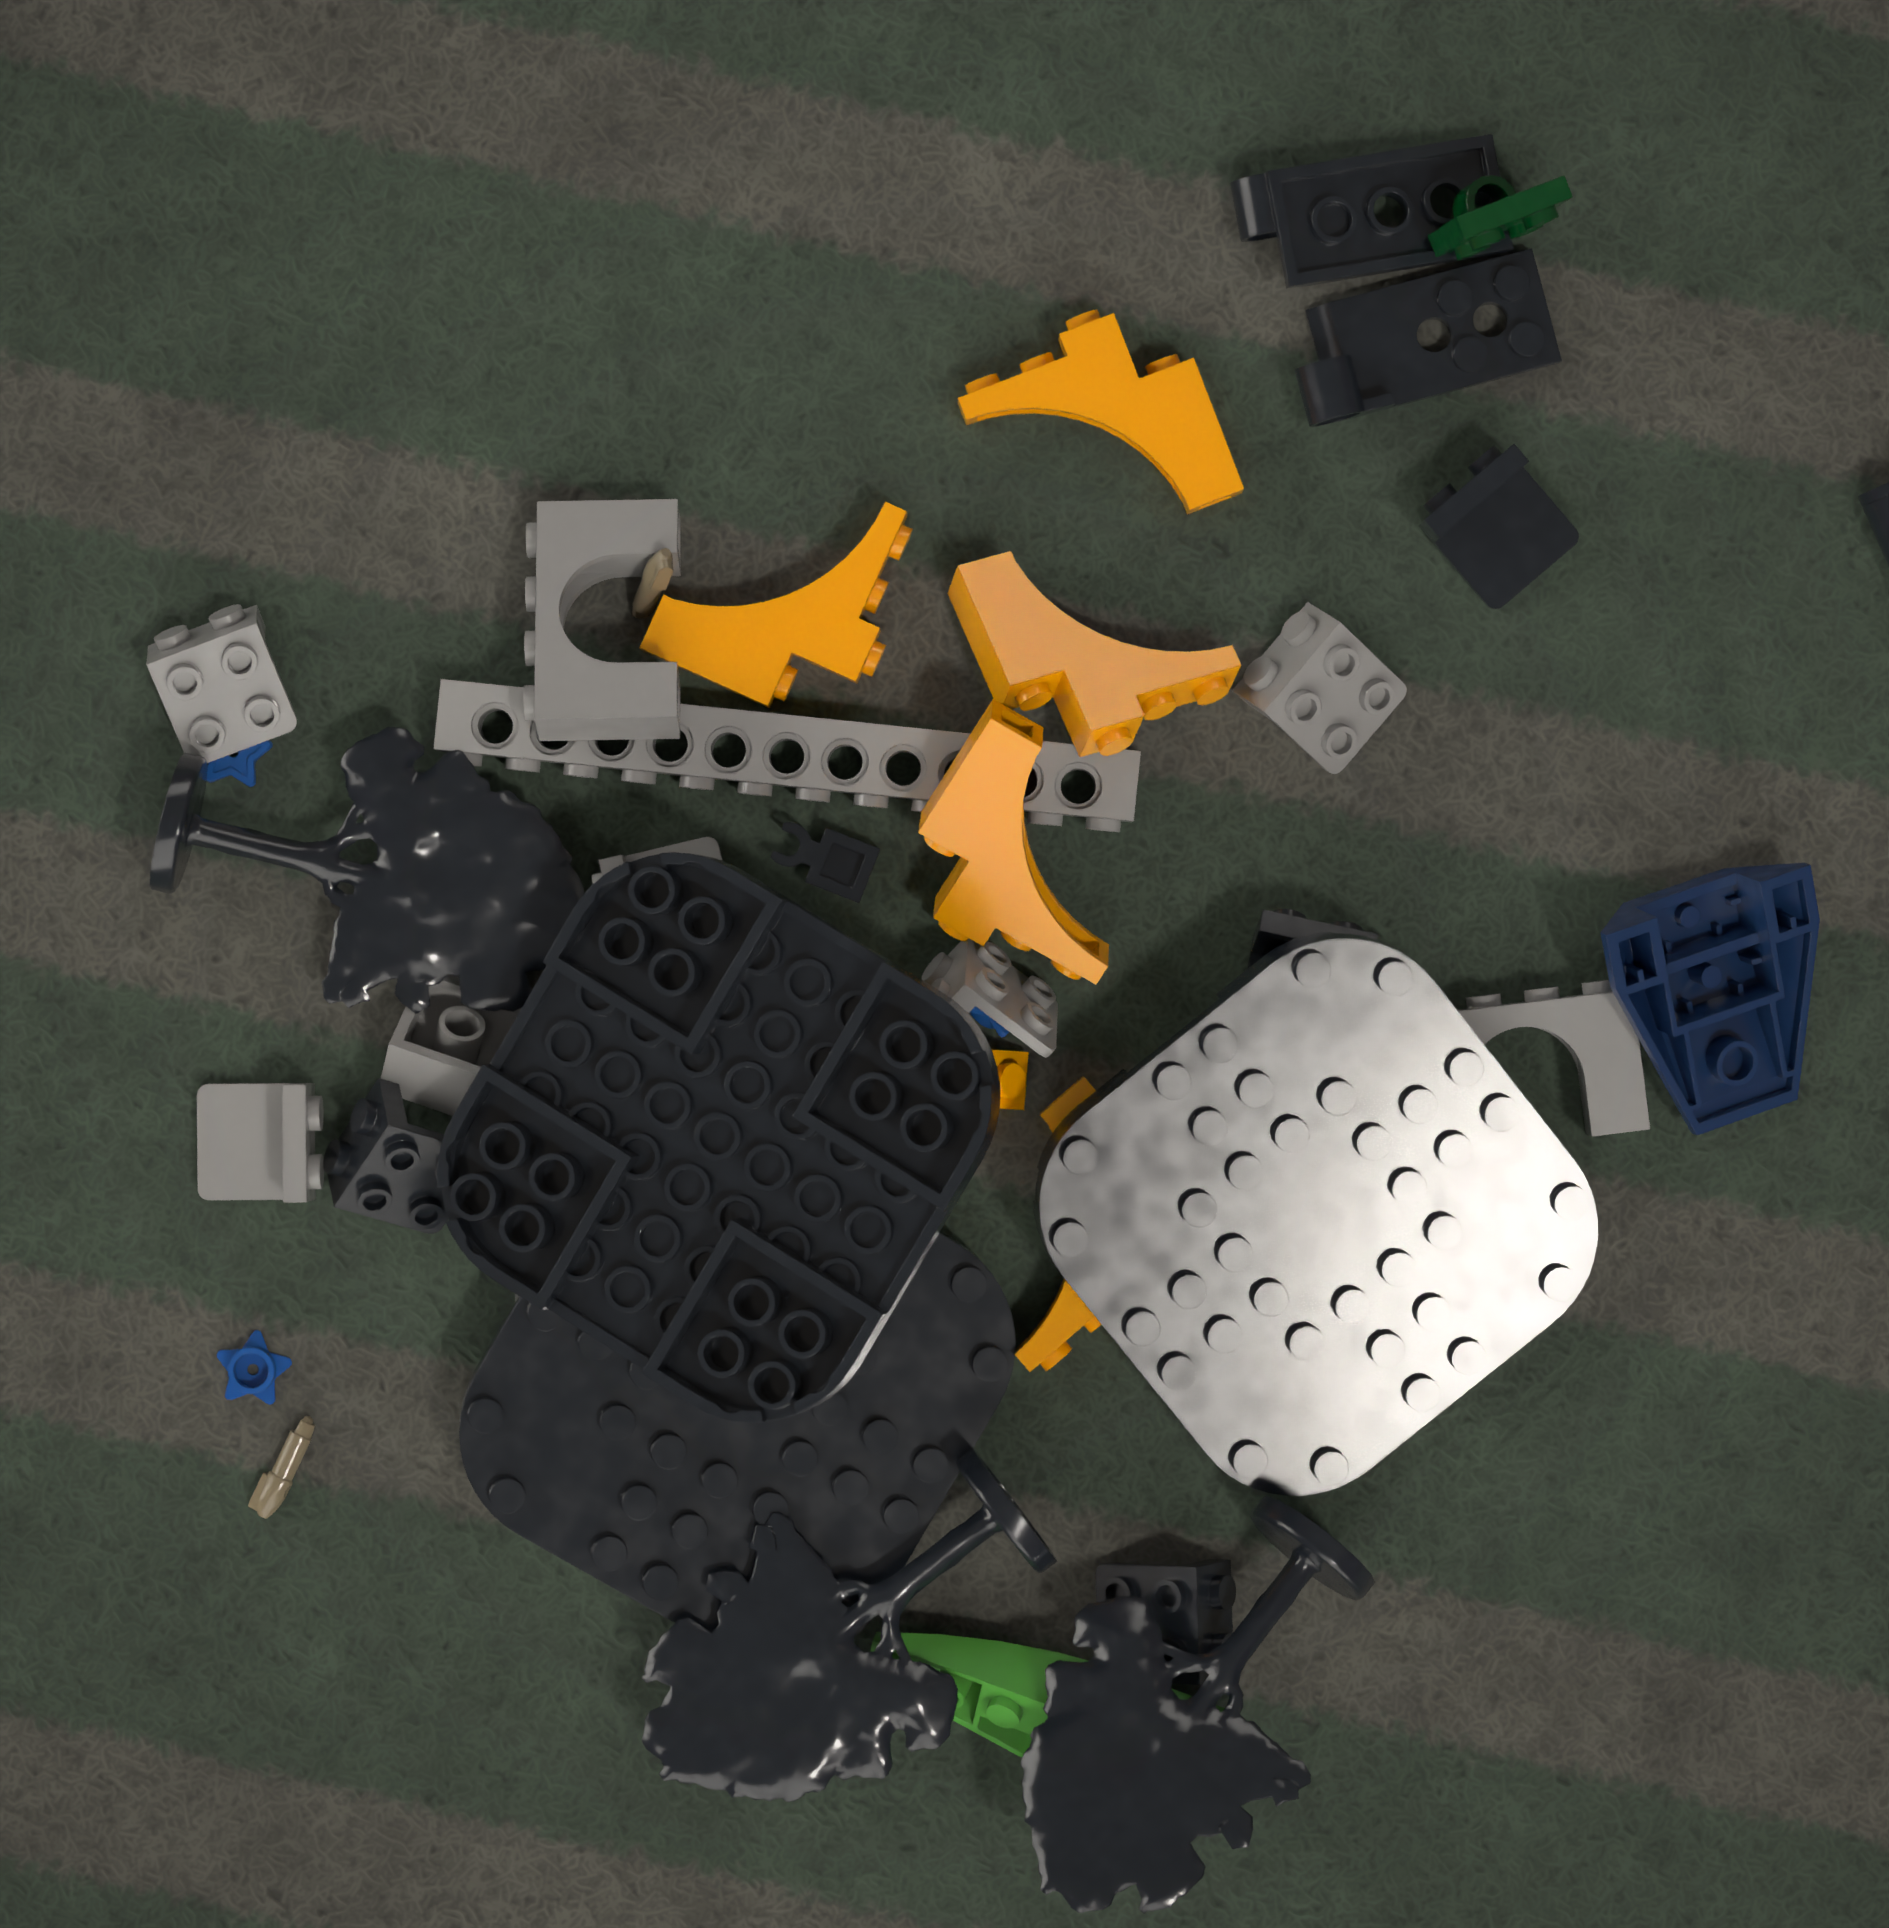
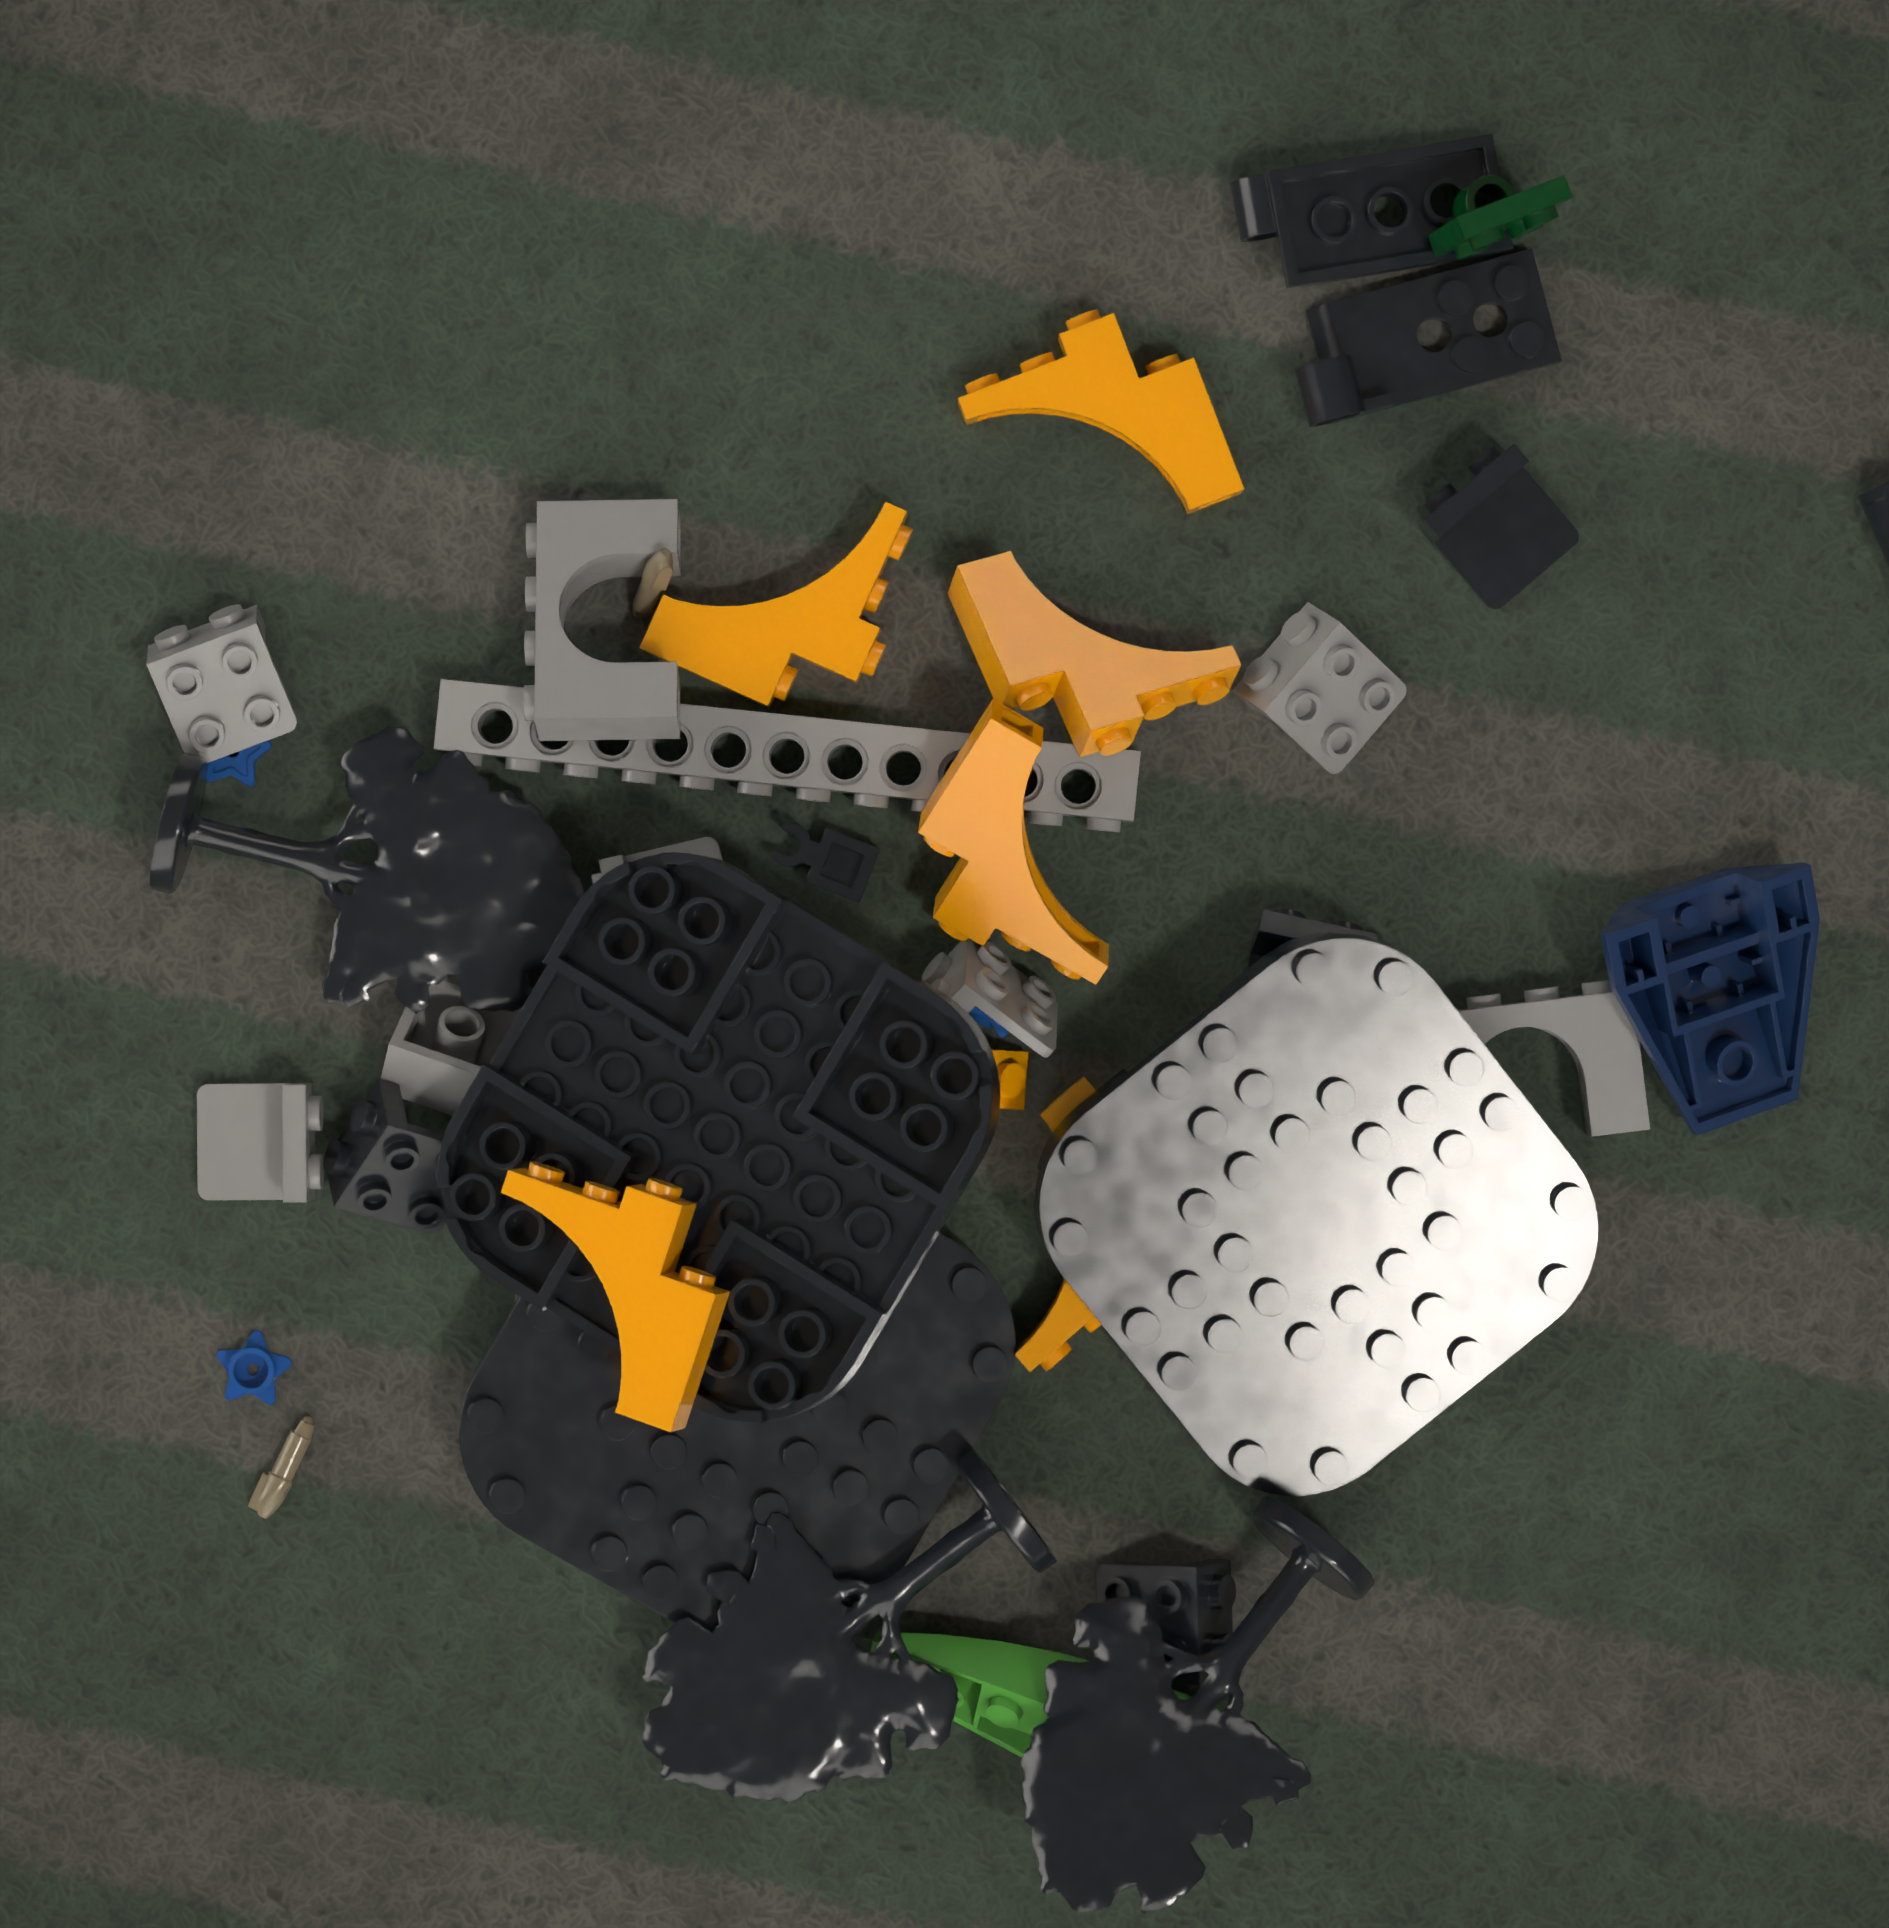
none -> light orange arch [501,1161,730,1432]

